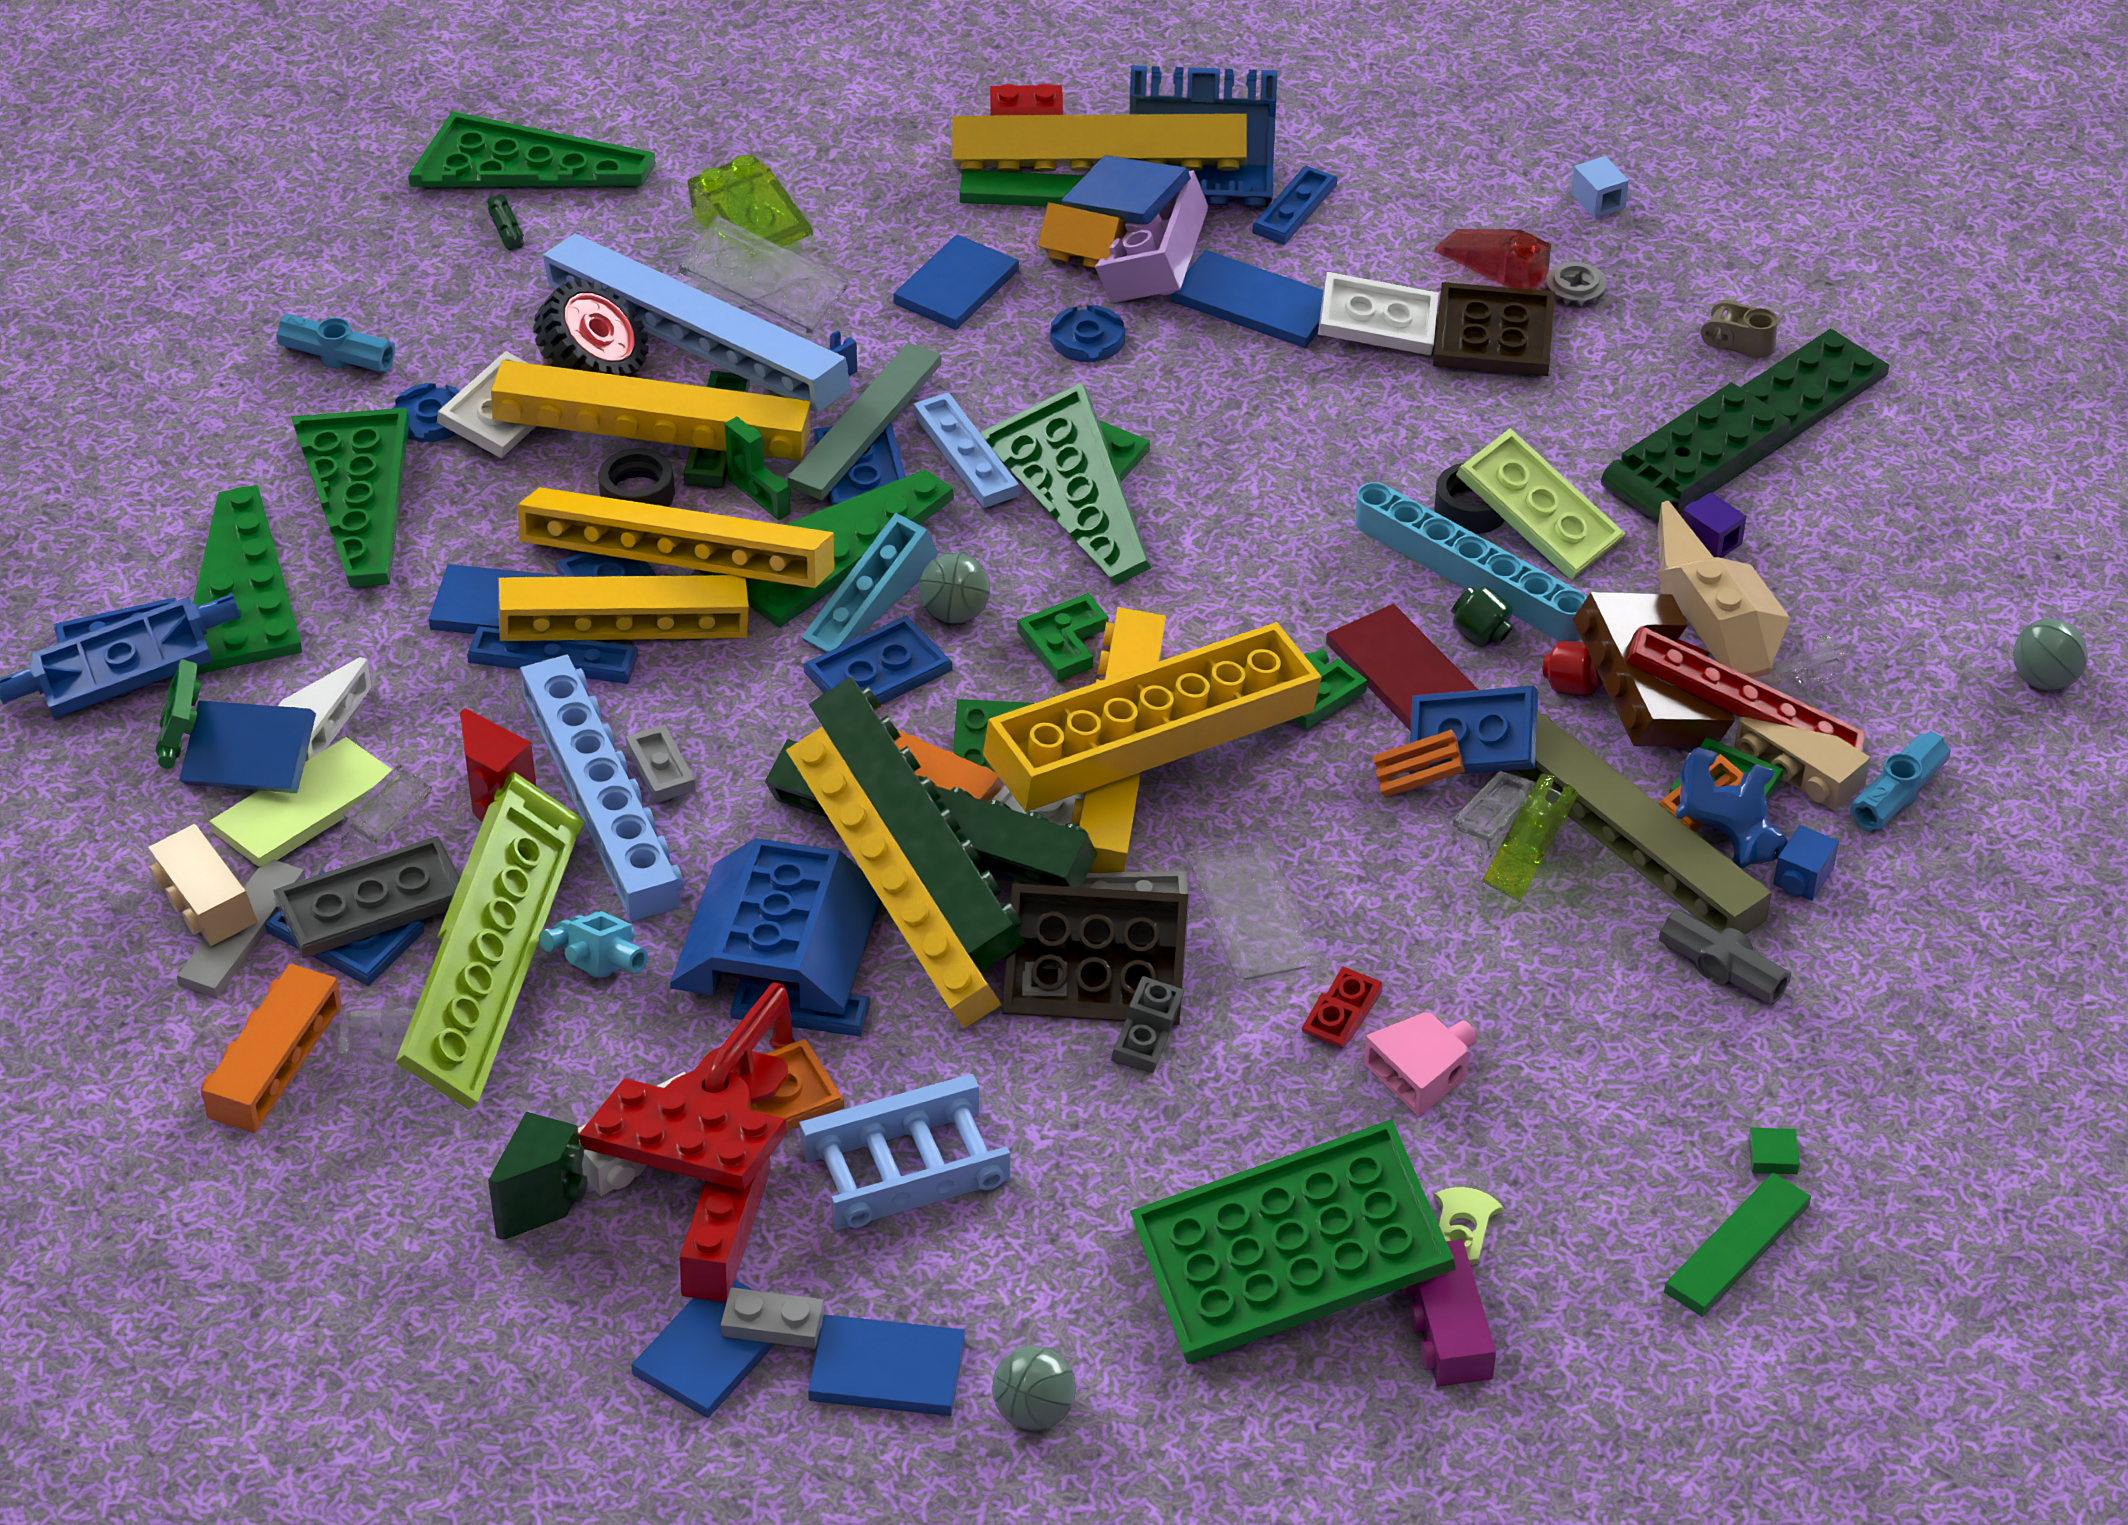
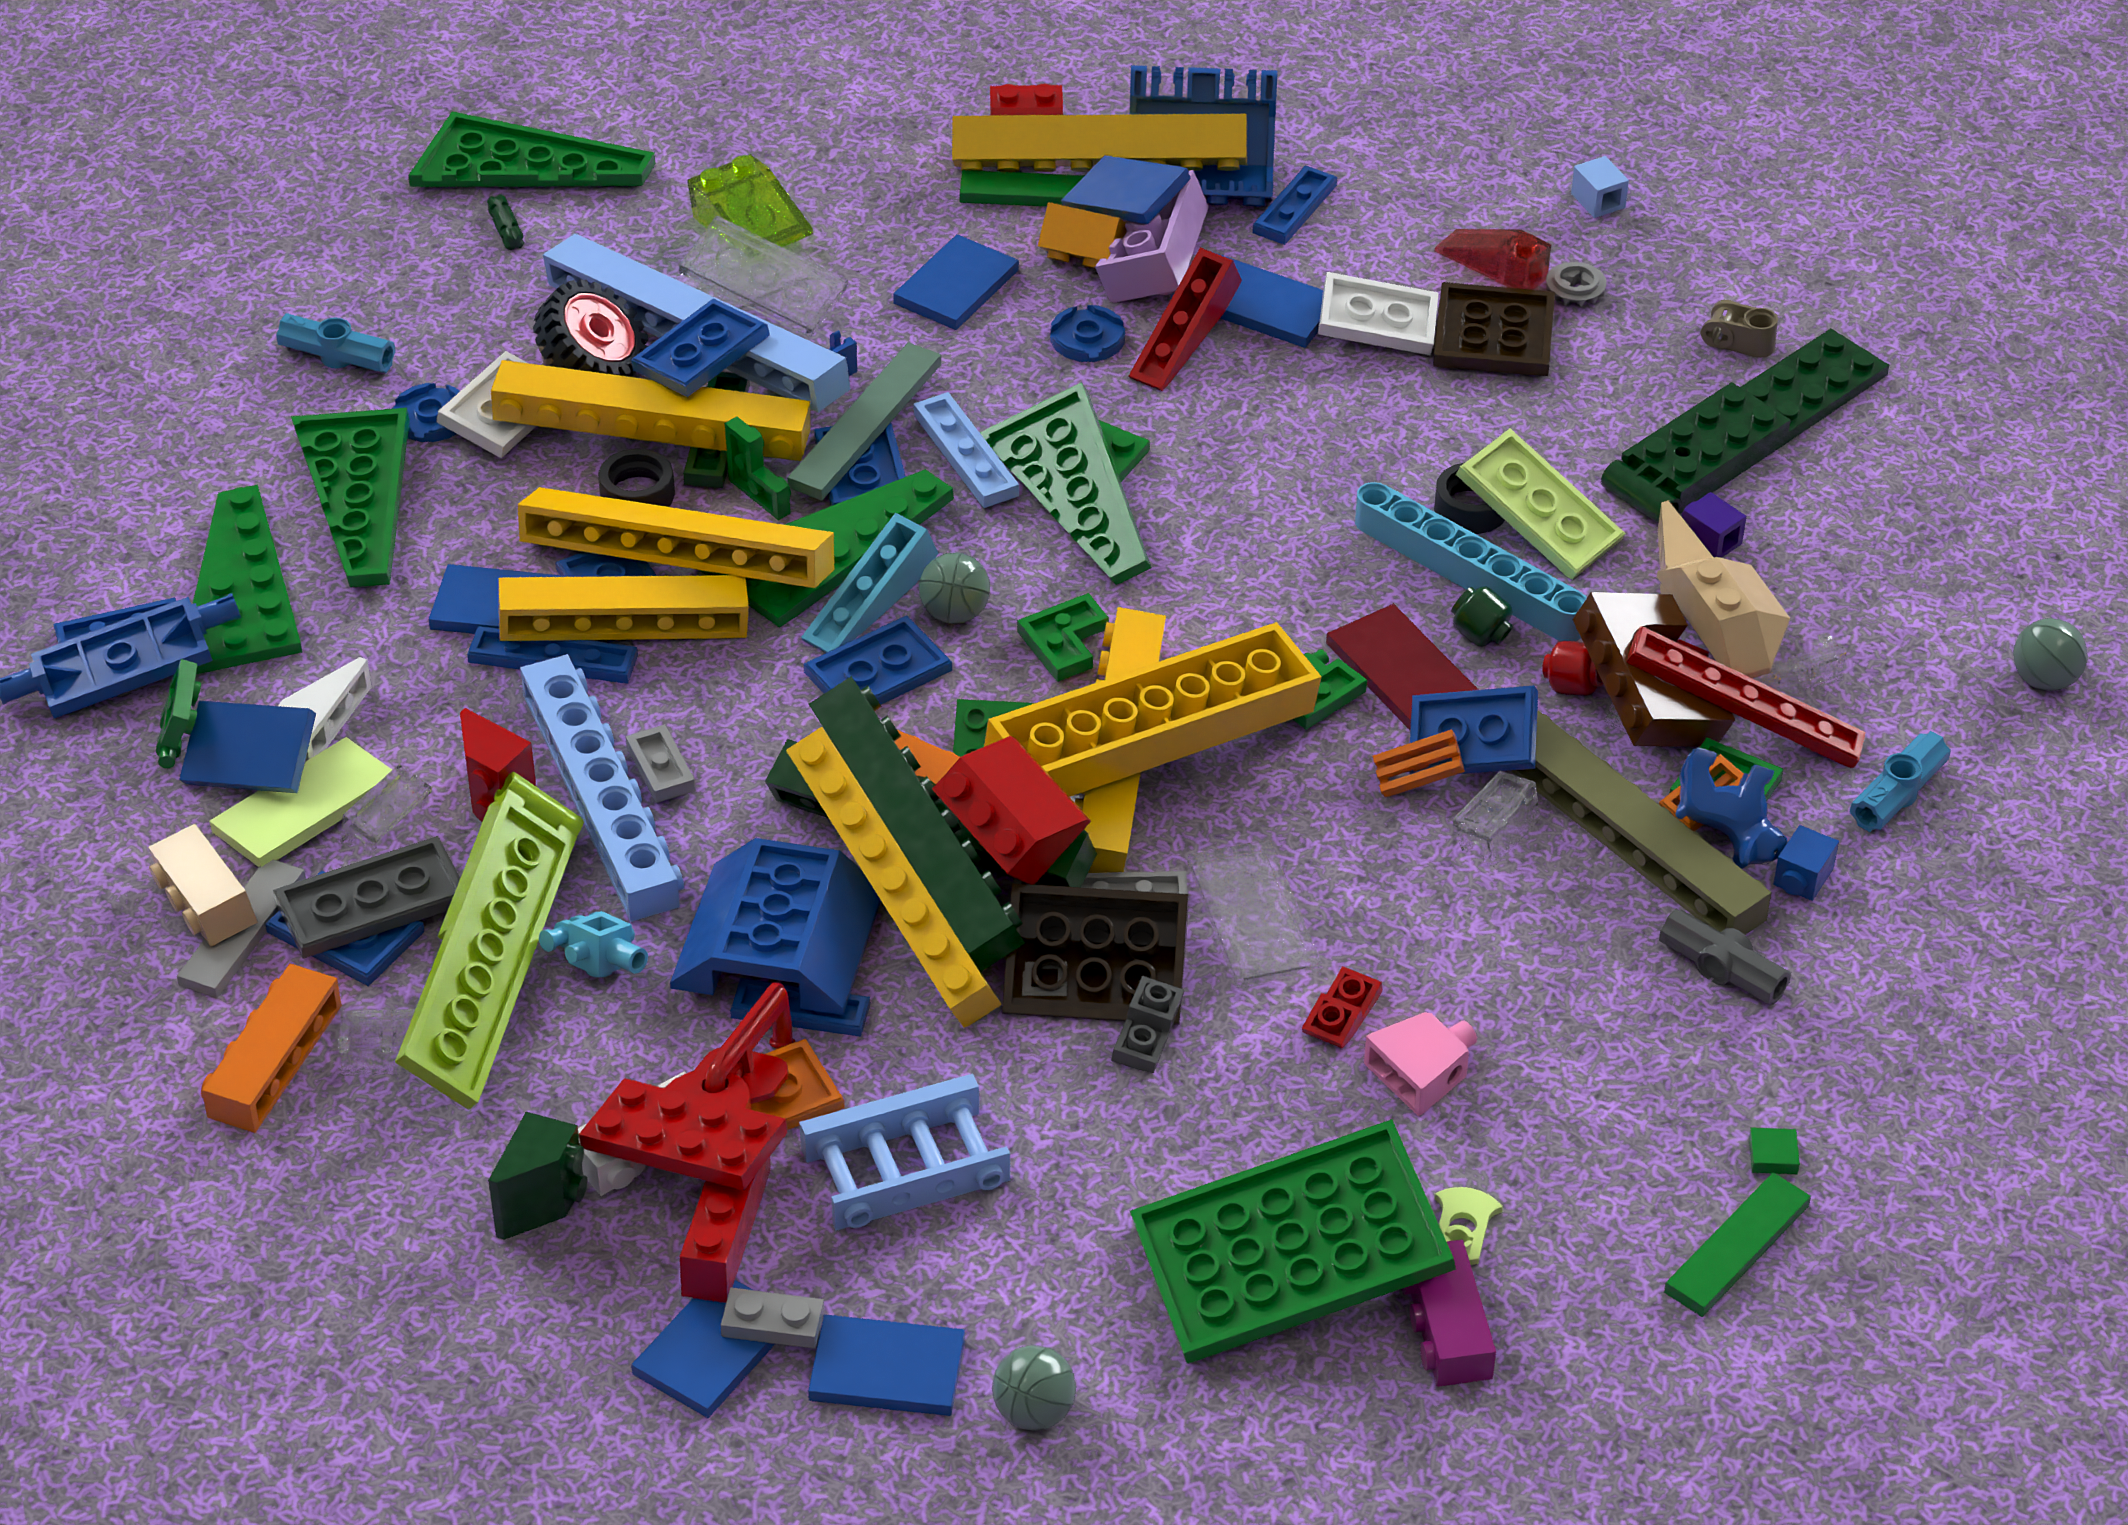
clear neon green plate [1482,774,1579,902] -> none
tan slope [1734,717,1871,811] -> none
none -> blue tile [631,298,770,397]
none -> red slope [932,736,1091,885]
none -> red slope [1128,247,1242,391]

